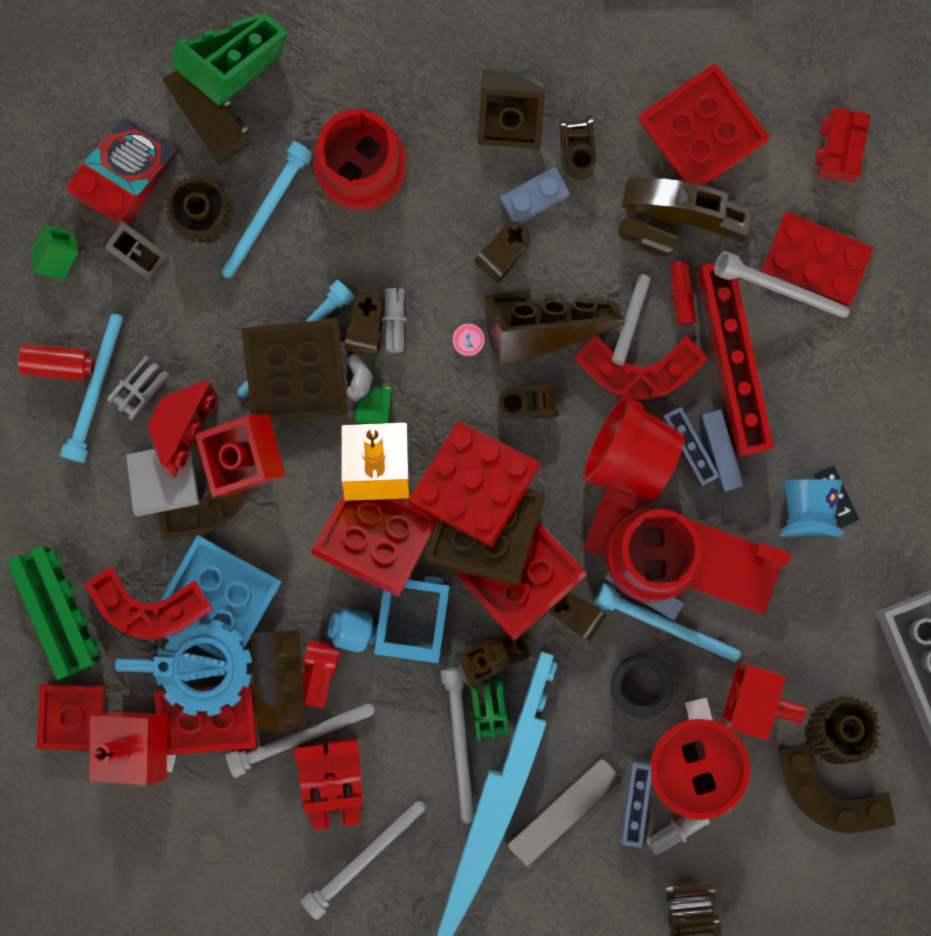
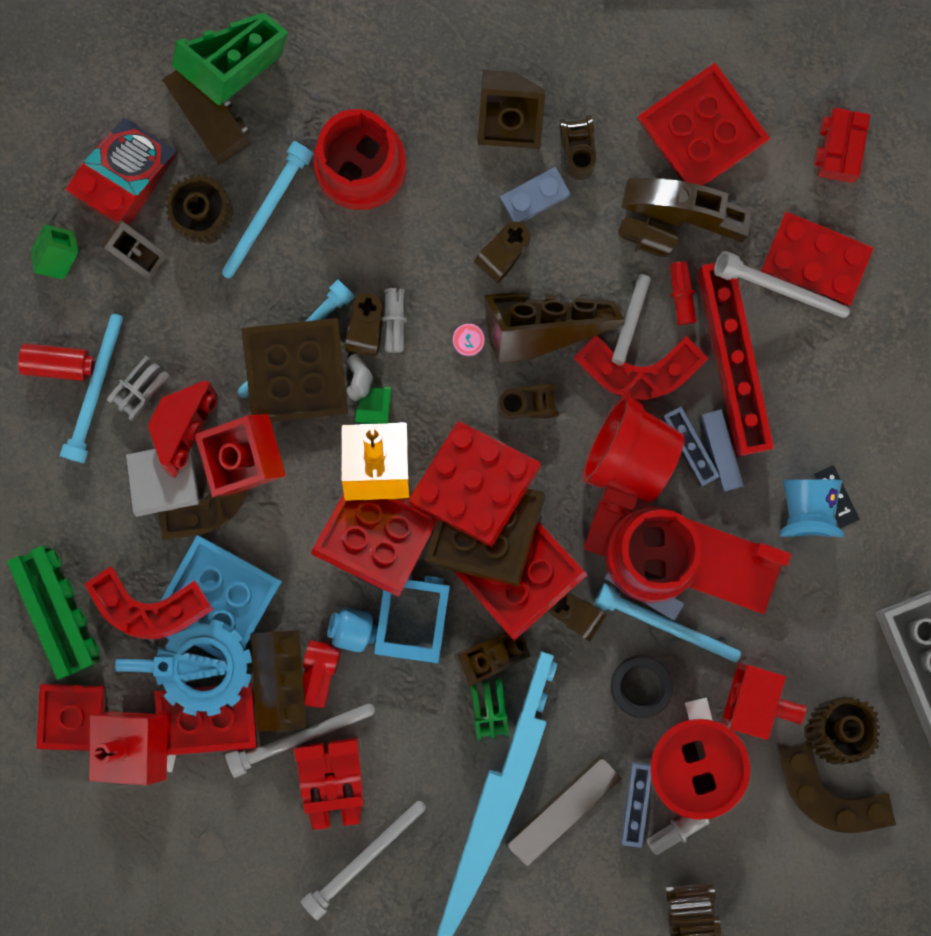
light grey piece [440,668,474,824] -> none

